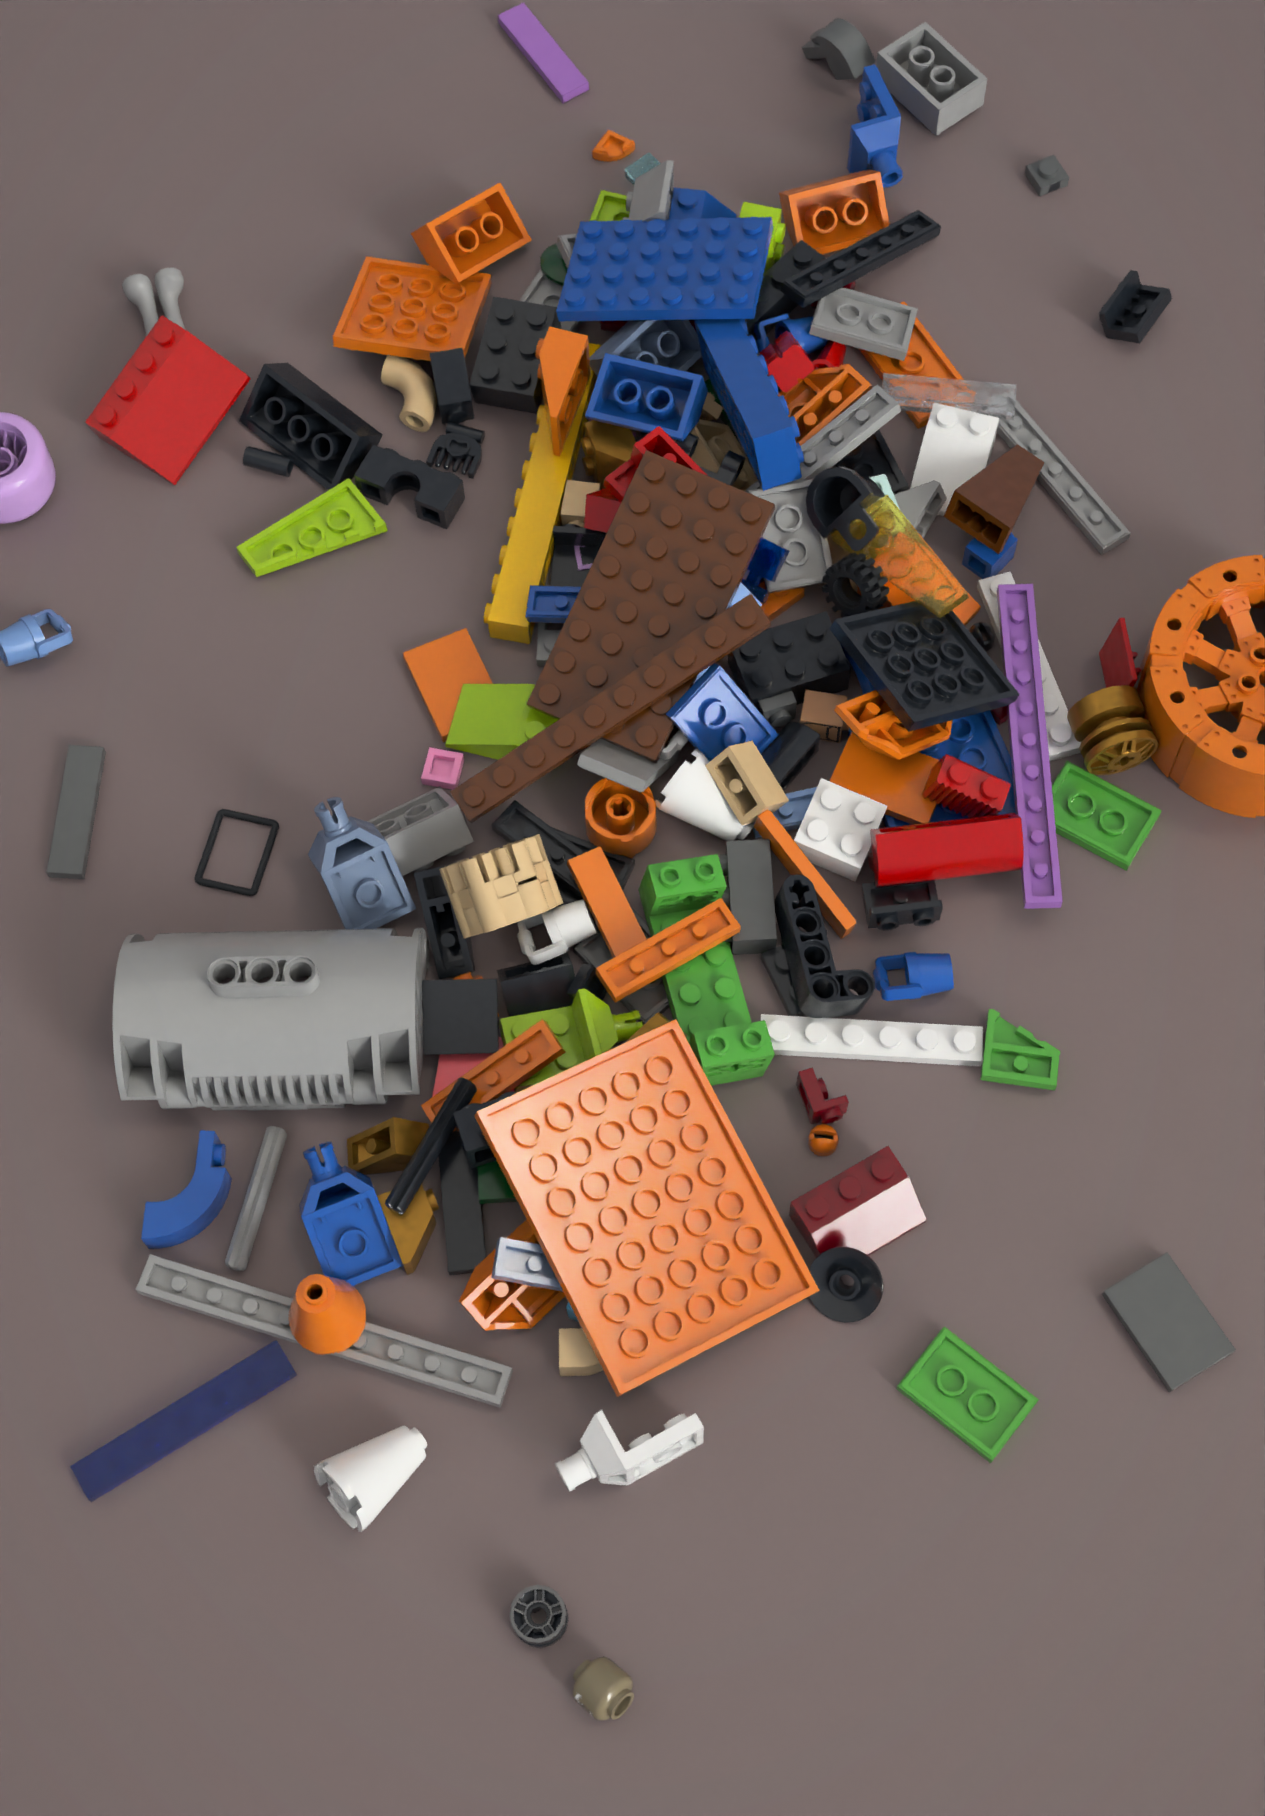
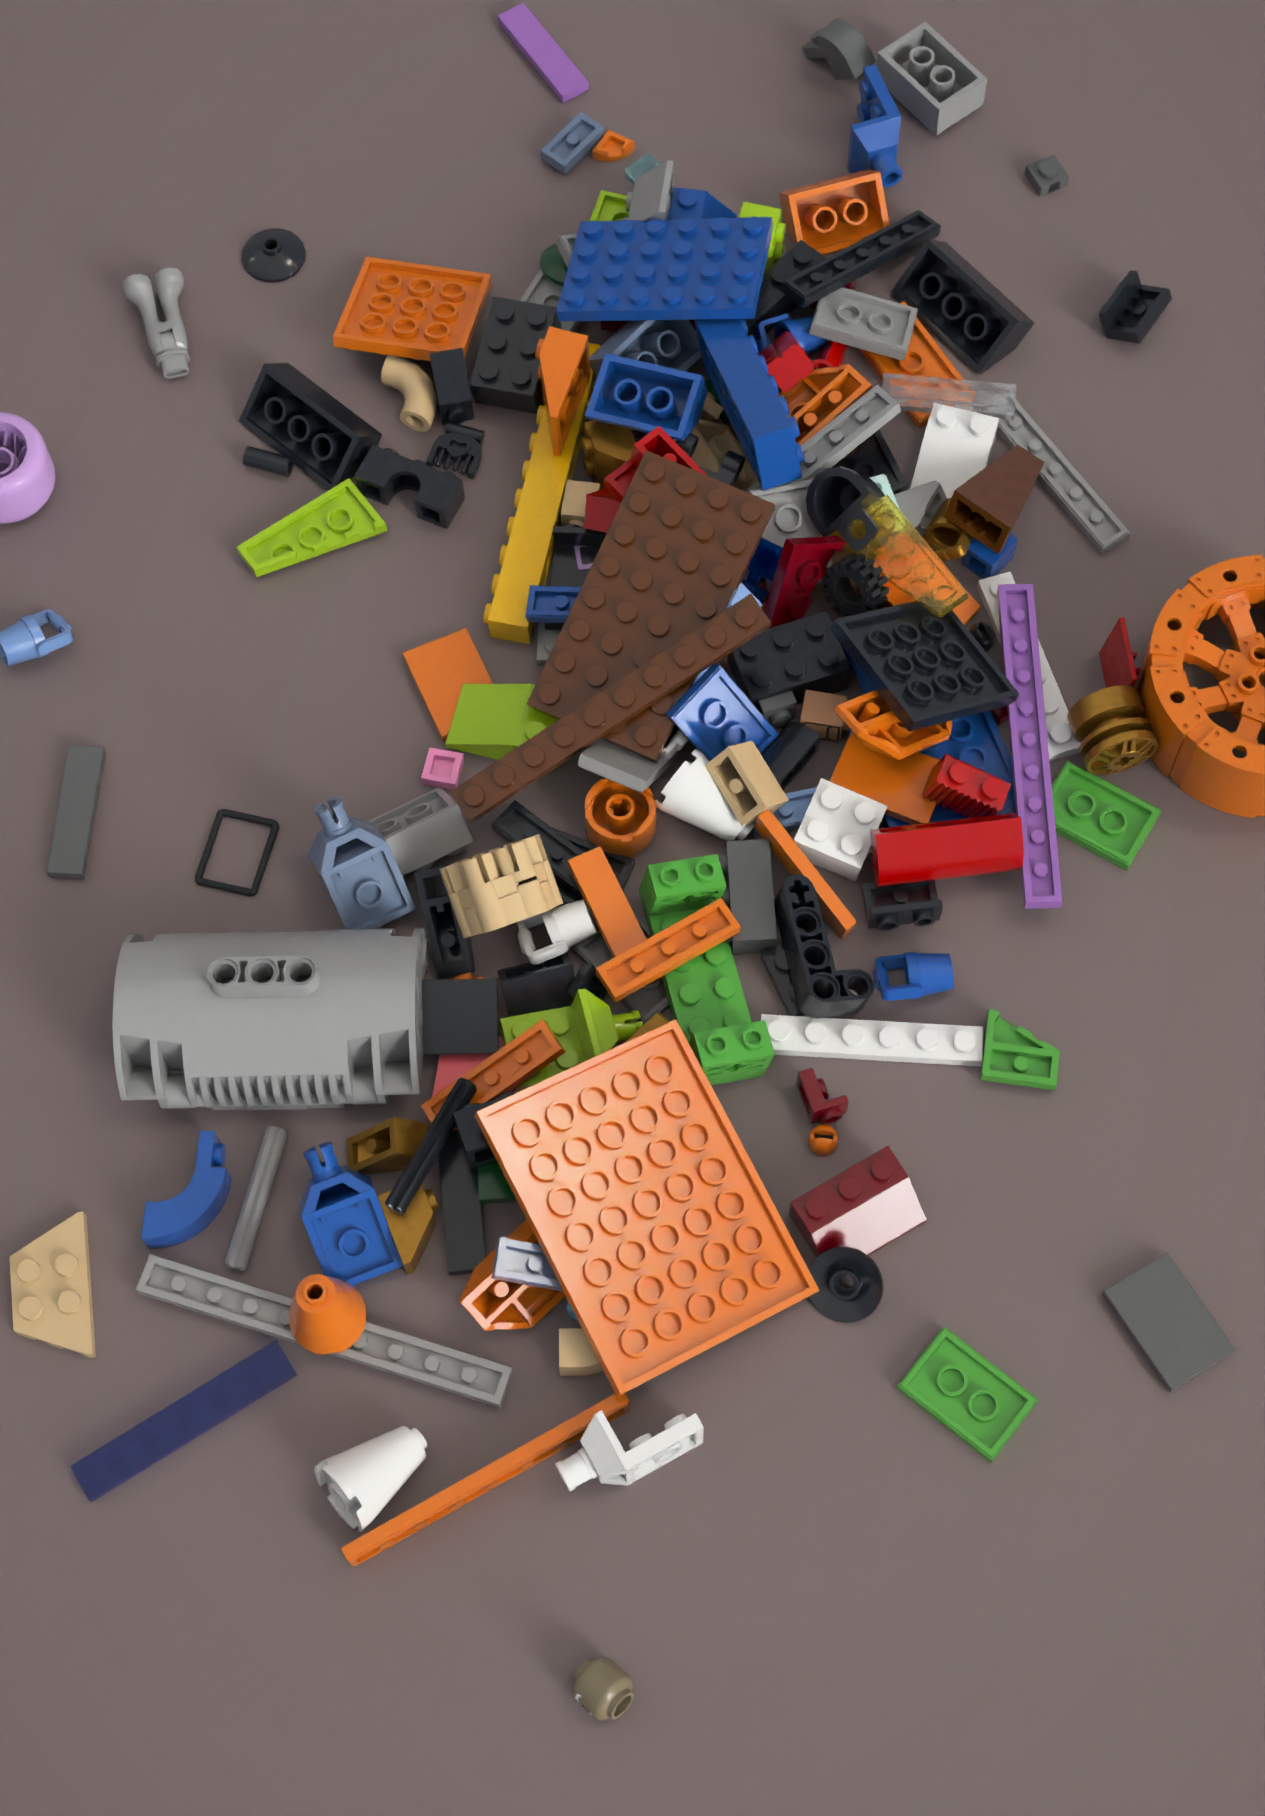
red slope [85,315,251,485] -> none
orange slope [411,182,532,284] -> none
black wheel [509,1585,568,1648] -> none
none -> tan wing [9,1211,96,1358]
none -> black dish [242,228,306,283]
none -> orange tile [341,1393,630,1567]
none -> sand blue plate [541,112,605,174]
none -> dark red wing [764,536,846,629]
none -> black slope [890,239,1035,374]
none -> pearl gold piece [919,498,973,563]

